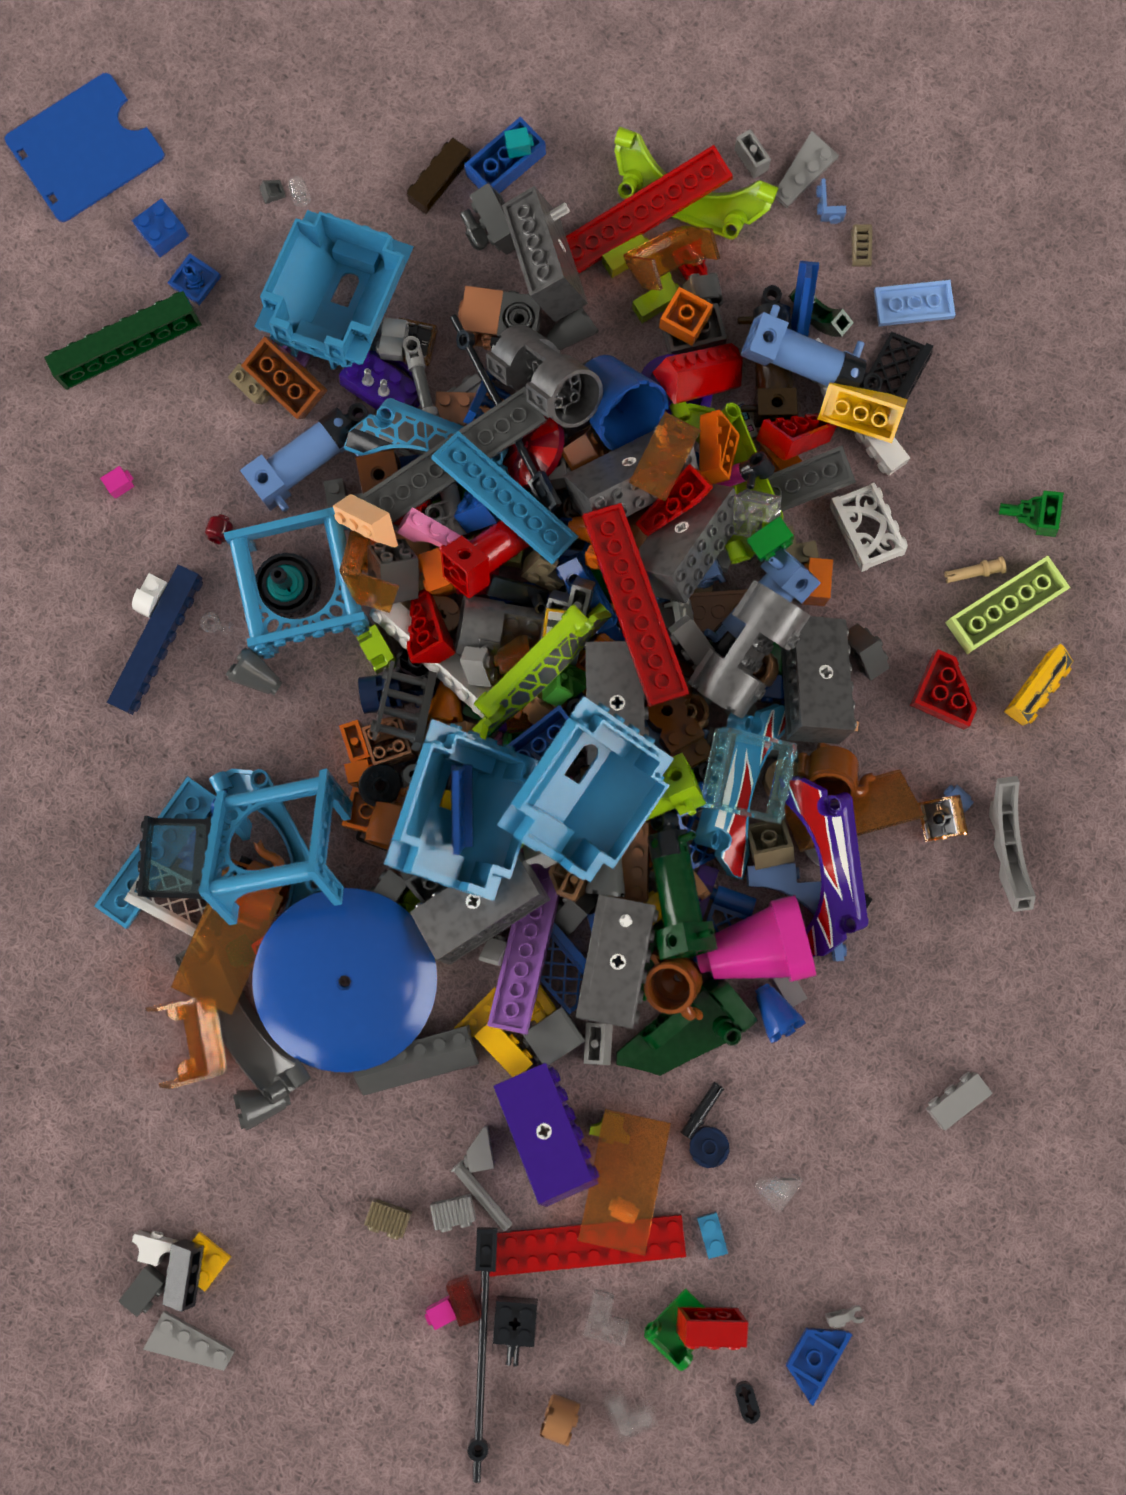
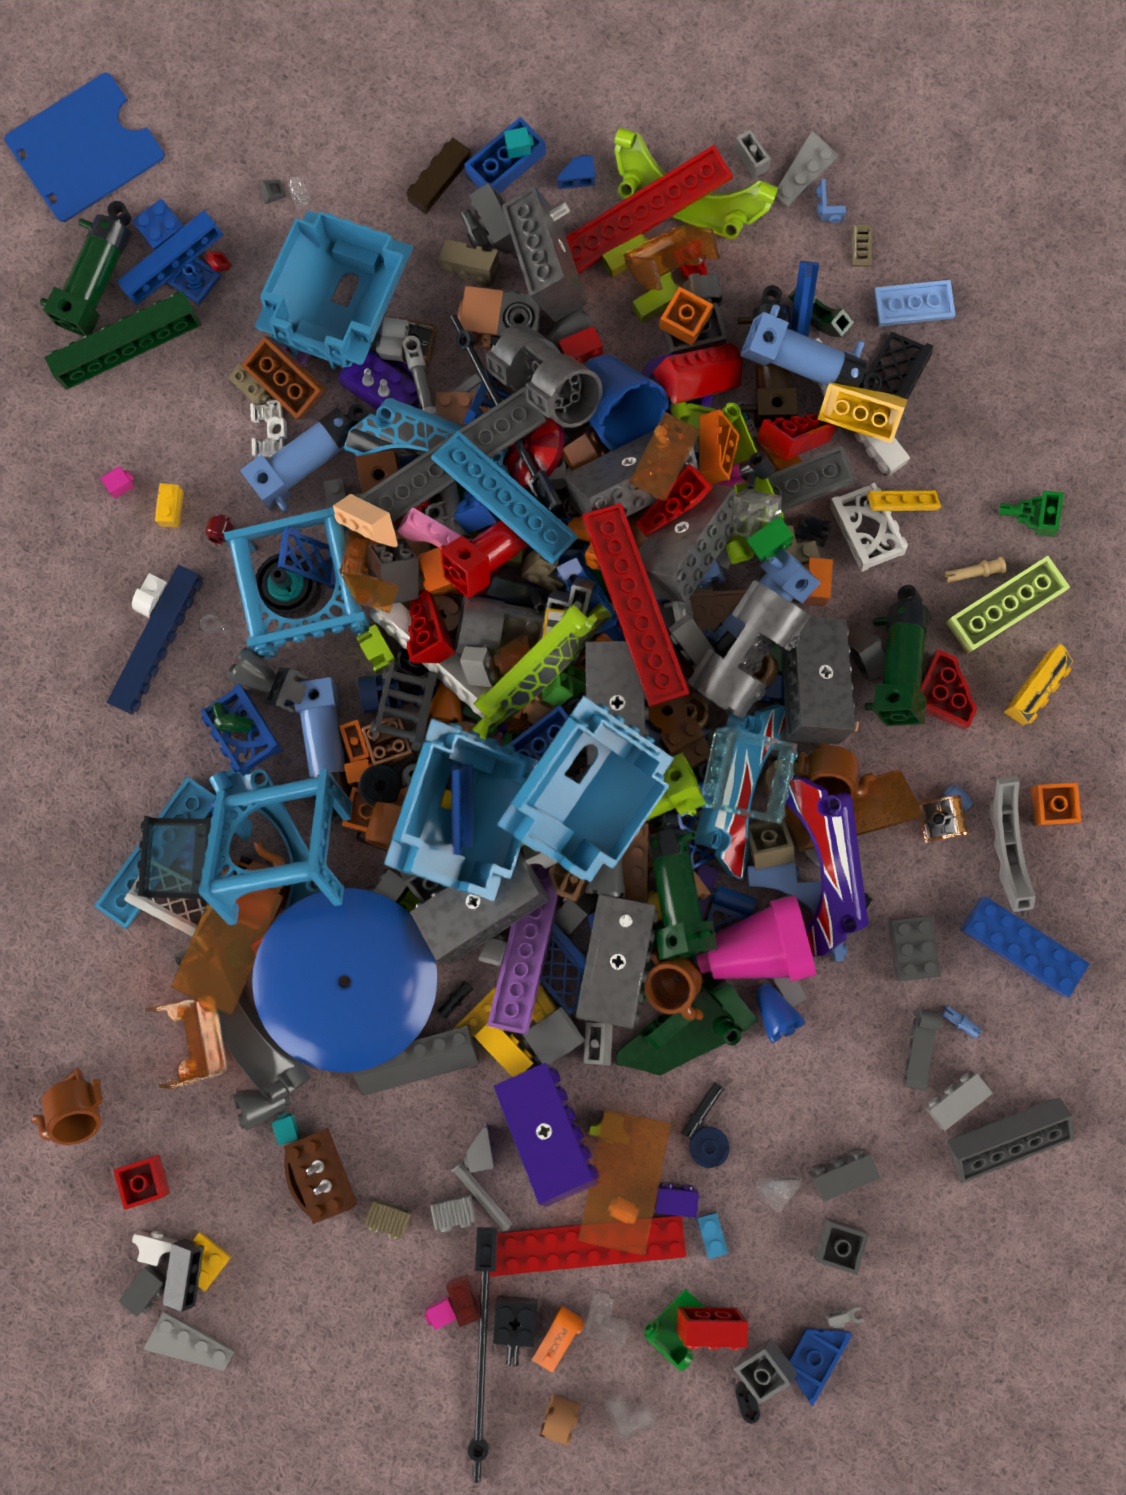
none -> dark orange piece [31,1068,103,1145]
none -> dark green piece [40,201,132,337]
none -> red brick [113,1154,170,1210]
none -> blue brick [117,210,224,306]
none -> yellow brick [155,483,184,528]
none -> blue fence [200,684,283,776]
none -> red tile [205,251,232,272]
none -> dark green arm [211,702,253,733]
none -> white piece [250,399,287,458]
none -> black panel [265,667,308,713]
none -> teal brick [271,1112,301,1146]
none -> blue piece [278,527,351,590]
none -> reddish brown piece [283,1127,358,1224]
none -> medium blue piece [284,677,351,823]
none -> black pin [437,981,474,1019]
none -> dark tan wedge [438,239,500,287]
none -> orange door [531,1305,584,1373]
none -> blue slope [557,155,595,189]
none -> red brick [558,326,603,365]
none -> dark purple brick [655,1182,699,1218]
none -> dark grey brick [734,1338,797,1404]
none -> black piece [795,514,832,547]
none -> dark grey brick [808,1147,881,1202]
none -> dark grey brick [814,1217,869,1275]
none -> dark green piece [864,585,929,726]
none -> yellow tile [867,490,941,511]
none -> dark grey brick [888,916,941,981]
none -> dark grey beam [903,1008,943,1090]
none -> medium blue pin [942,1005,982,1039]
none -> dark grey slope [947,1097,1074,1183]
none -> blue brick [960,897,1090,998]
none -> orange brick [1031,782,1082,826]

